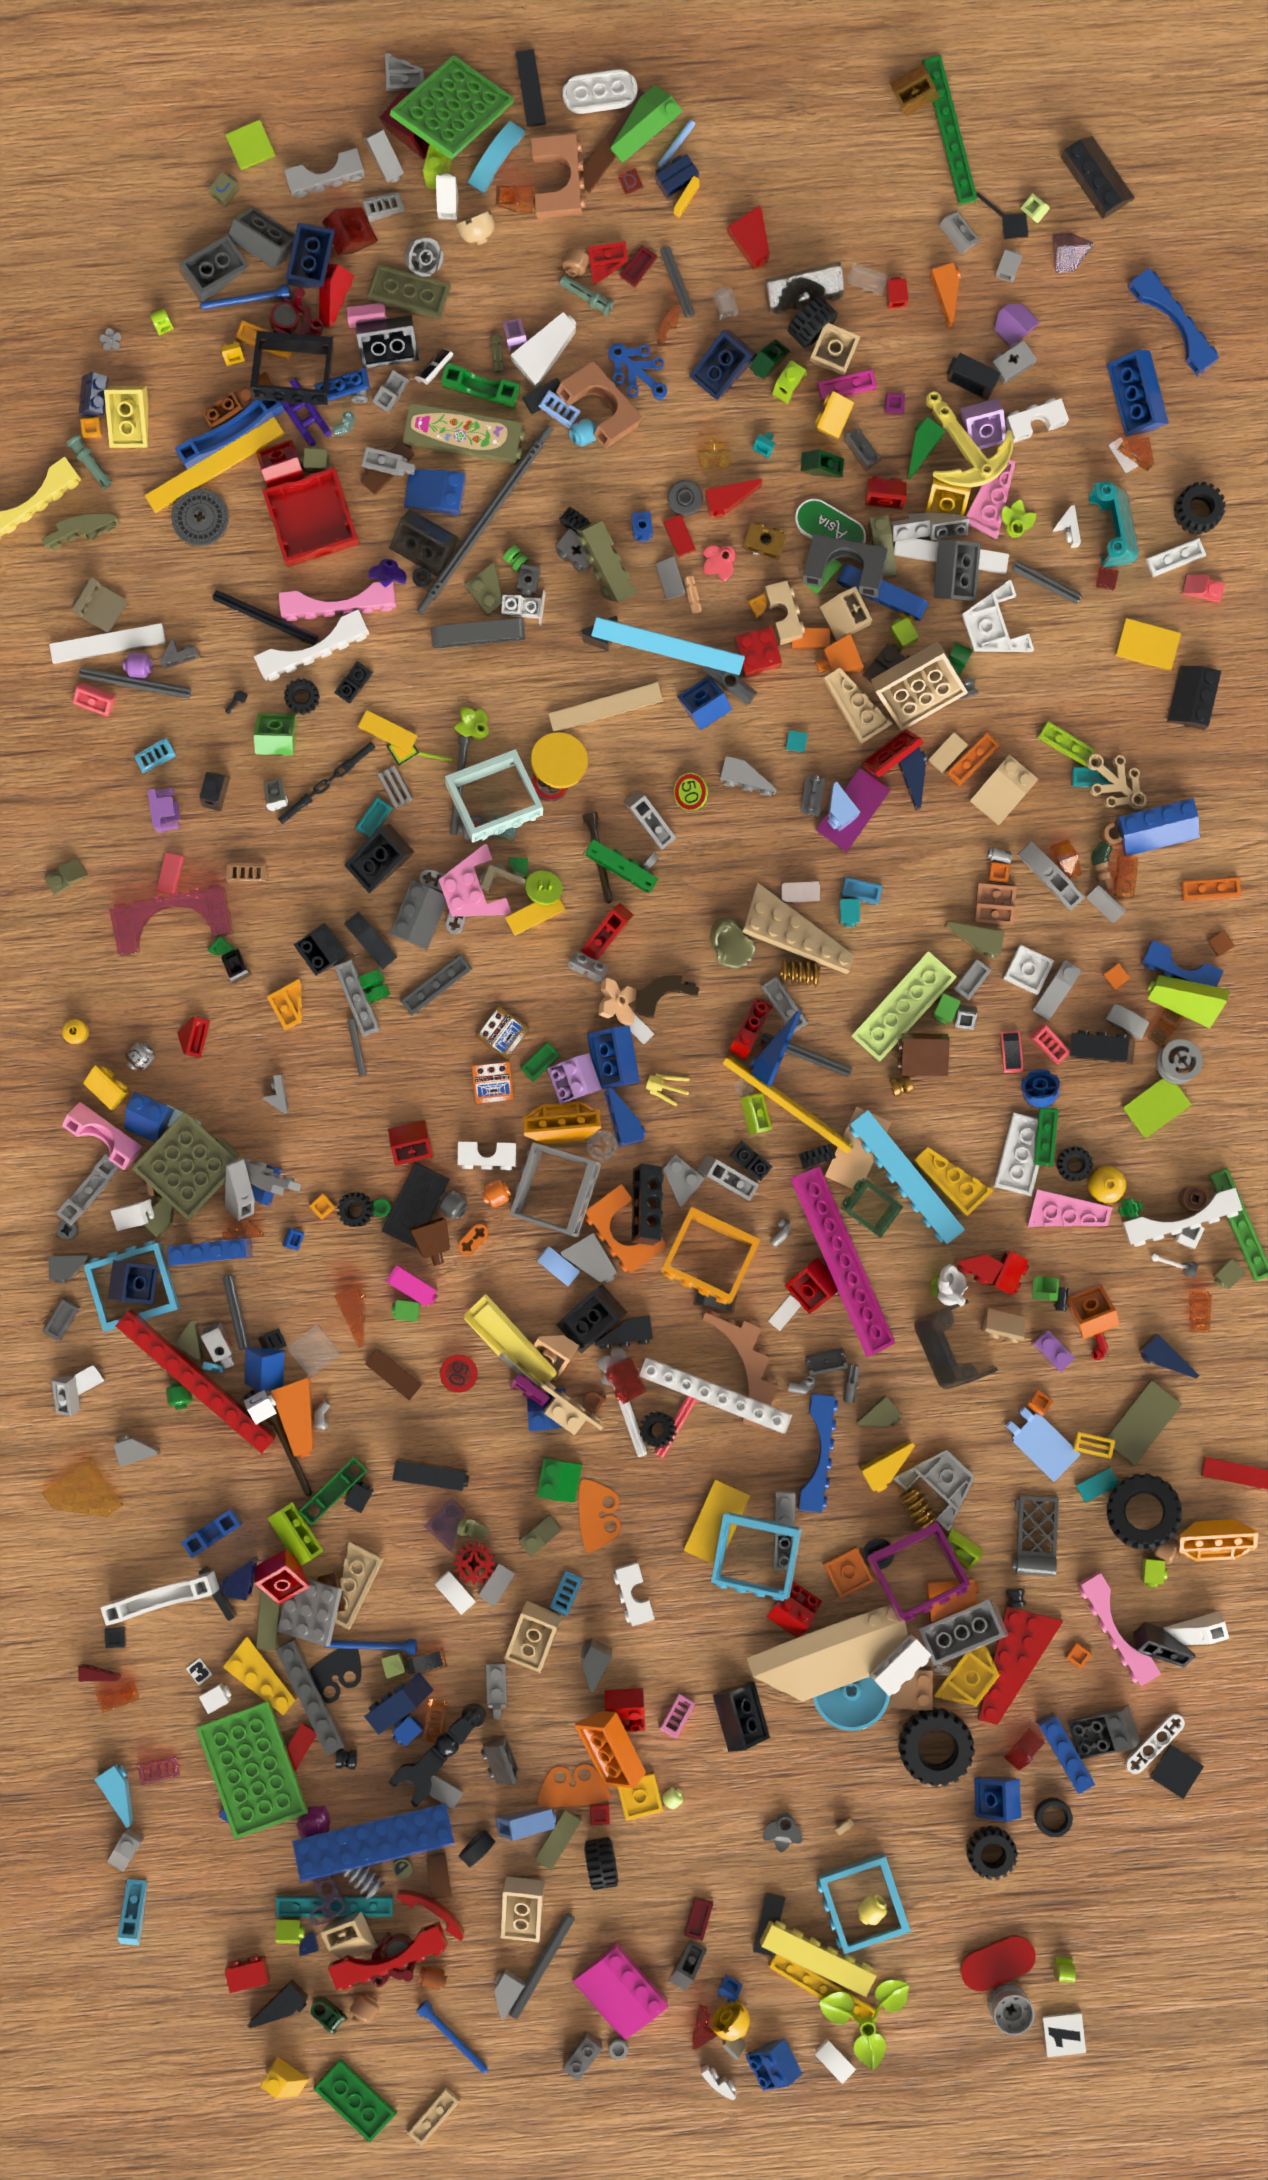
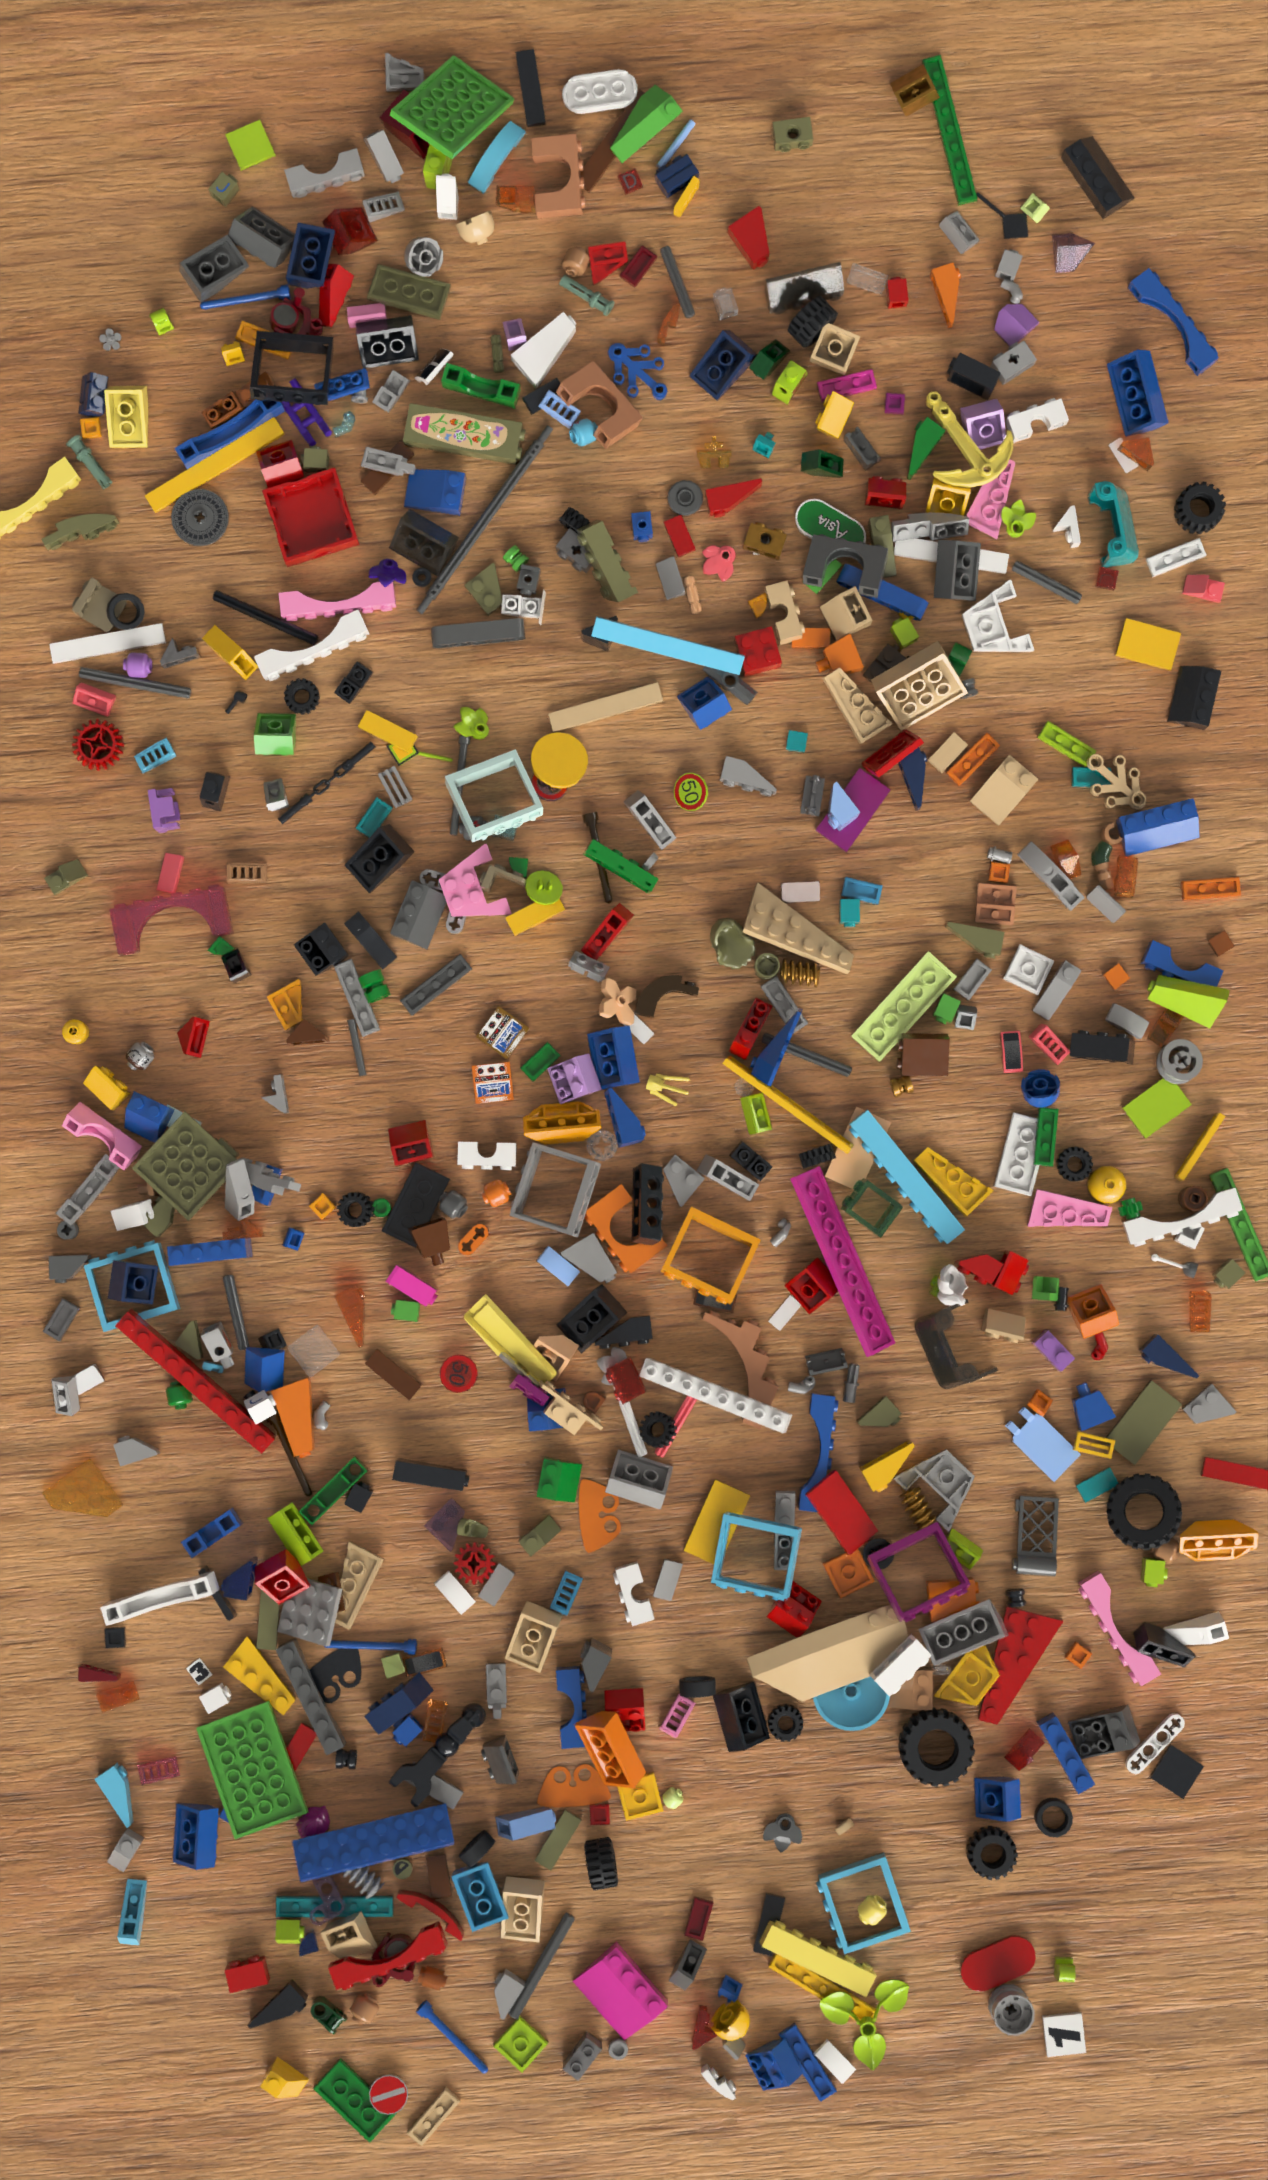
none -> red gear [72,719,124,771]
none -> black tyre [106,593,145,630]
none -> blue slope [173,1803,219,1870]
none -> yellow slope [202,625,258,680]
none -> reddish brown slope [286,1019,329,1046]
none -> red piece [369,2074,408,2115]
none -> dark azure slope [451,1862,509,1932]
none -> lime tile [493,2016,548,2072]
none -> blue arch [556,1666,587,1749]
none -> light grey slope [605,1450,673,1510]
none -> light grey slope [653,1558,683,1601]
none -> black tyre [679,1676,716,1698]
none -> olive wheel [754,953,780,980]
none -> black tyre [768,1704,803,1742]
none -> olive brick [772,117,813,152]
none -> blue tile [778,2023,837,2102]
none -> red tile [805,1470,878,1555]
none -> light grey arm [1000,278,1023,304]
none -> blue torso [1072,1382,1116,1431]
none -> yellow tile [1175,1113,1226,1181]
none -> light grey wing [1182,1384,1236,1424]

